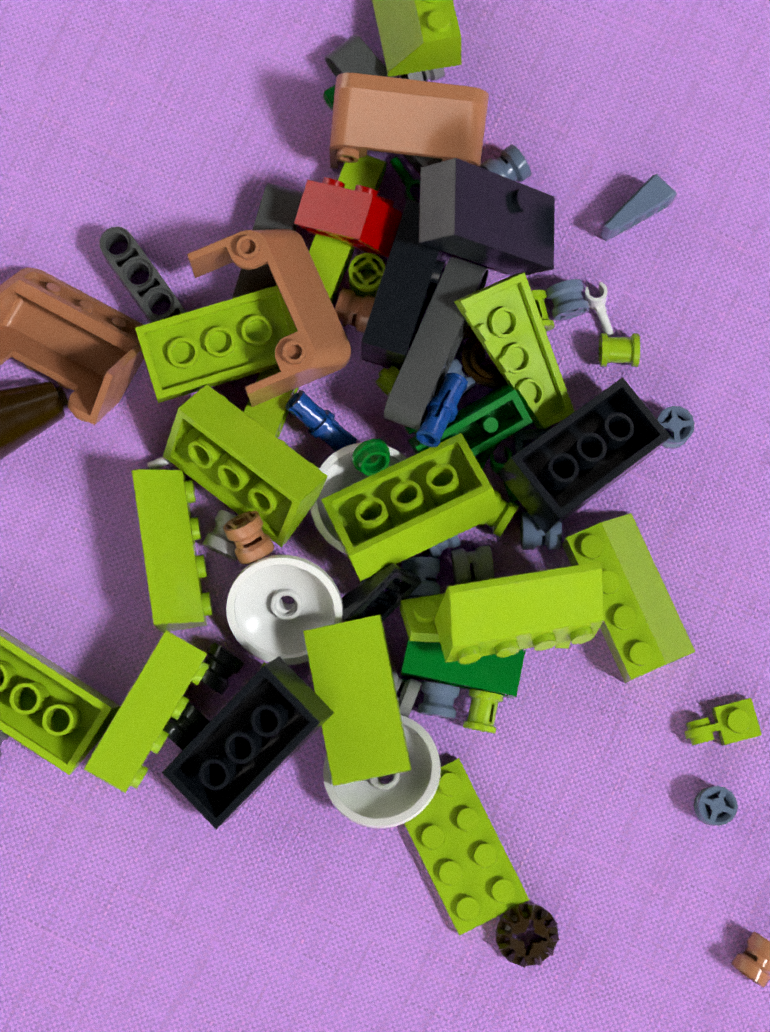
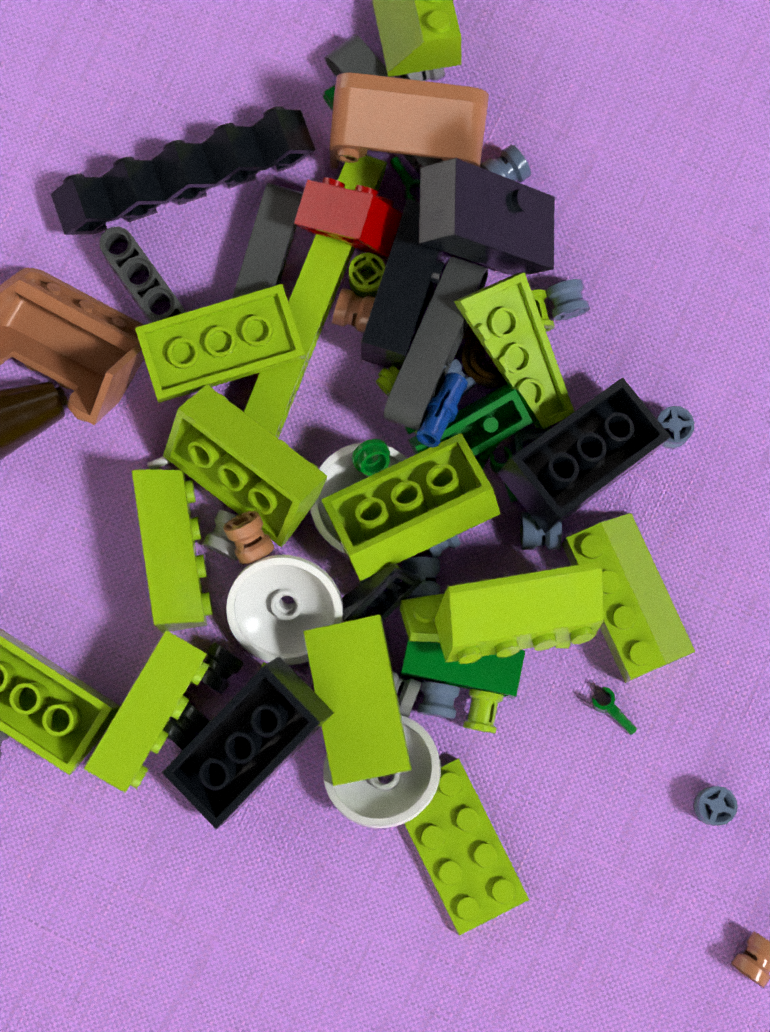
nougat windscreen [187,229,351,407] -> none
blue pin [285,390,357,452] -> none
light grey wheel [451,545,495,585] -> none
lime wheel [479,490,520,538] -> none
dark brown gear [496,903,559,968] -> none
white hand [584,282,614,337] -> none
lime bush [598,333,640,367] -> none
sand blue slope [600,174,677,241] -> none
lime plate [684,698,762,746] -> none
none -> black brick [51,106,316,235]
none -> green hand [592,687,637,735]

